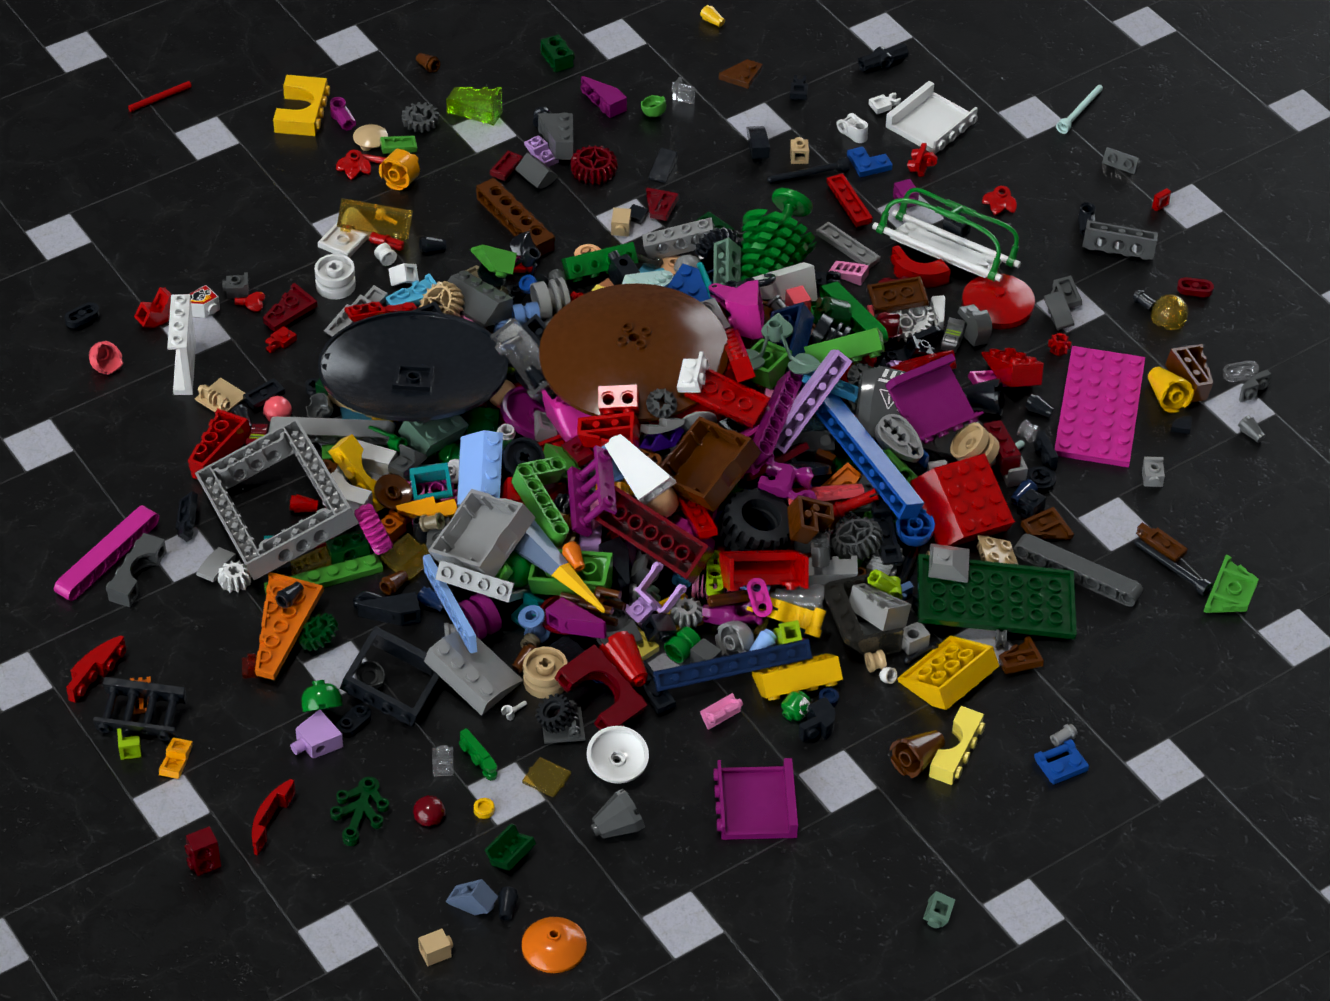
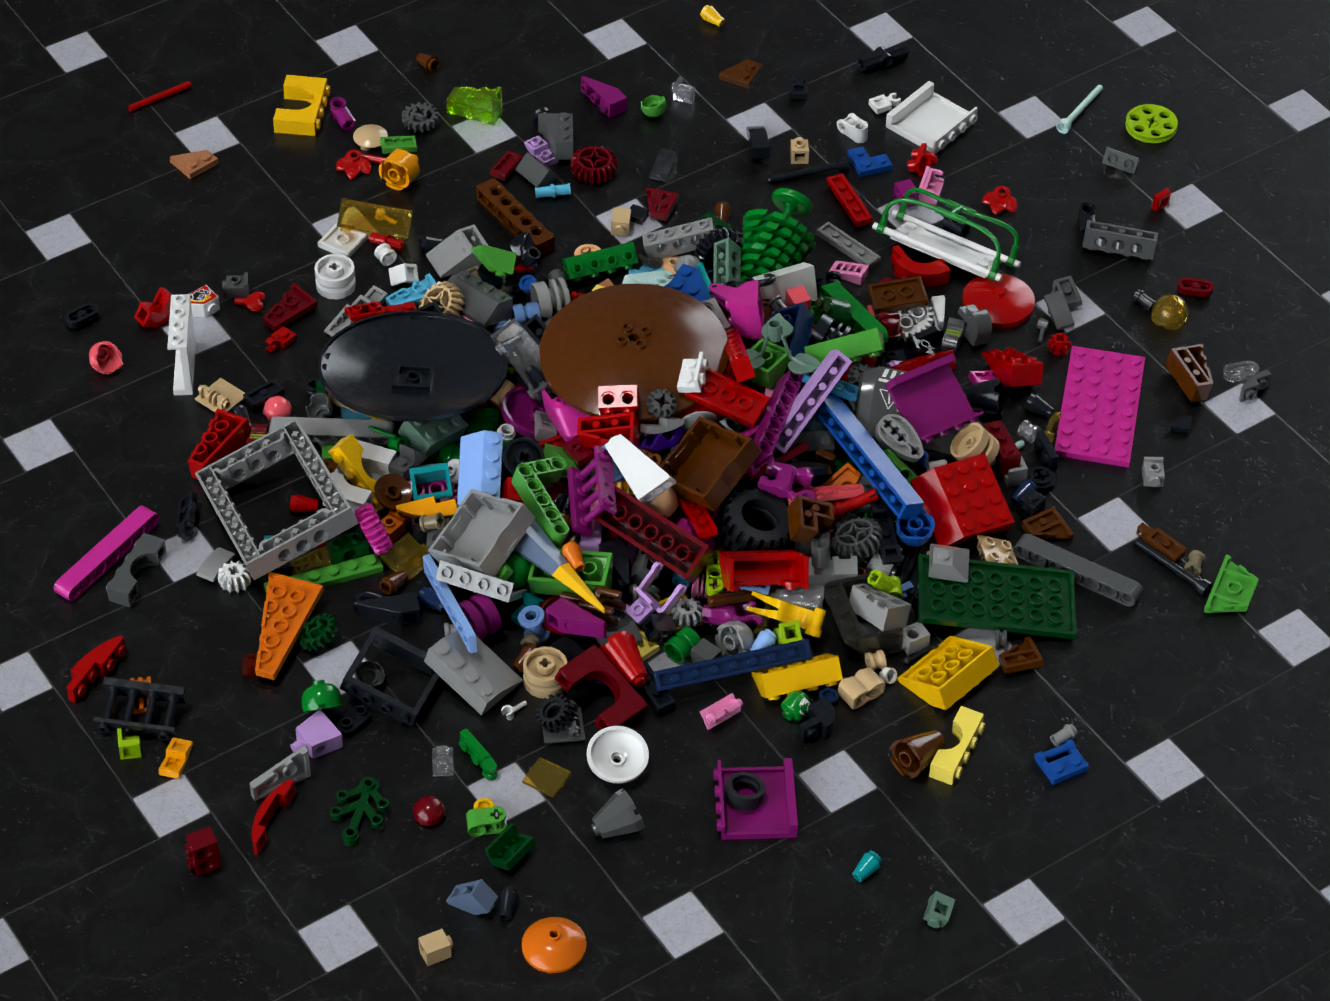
black cone [275,581,304,608] -> none
dark green brick [541,34,575,72] -> none
black torso [608,250,640,285] -> none
dark pink plate [747,578,773,617] -> none
yellow cone [1148,367,1194,413] -> none
dark grey cone [1238,415,1266,443] -> none
none -> nougat wing [170,150,219,179]
none -> light grey wing [250,745,311,801]
none -> light grey slope [426,225,488,279]
none -> bright green piece [466,806,507,837]
none -> medium azure pin [535,183,571,199]
none -> reddish brown cone [714,202,731,223]
none -> black tyre [724,772,766,811]
none -> tan brick [838,667,885,709]
none -> teal cone [852,851,882,882]
none -> bright pink hinge [918,166,944,205]
none -> dark grey hand [1037,318,1049,342]
none -> clear yellow piece [1045,412,1061,442]
none -> lime wedge [1125,104,1178,143]
none -> dark tan bush [1184,550,1206,576]

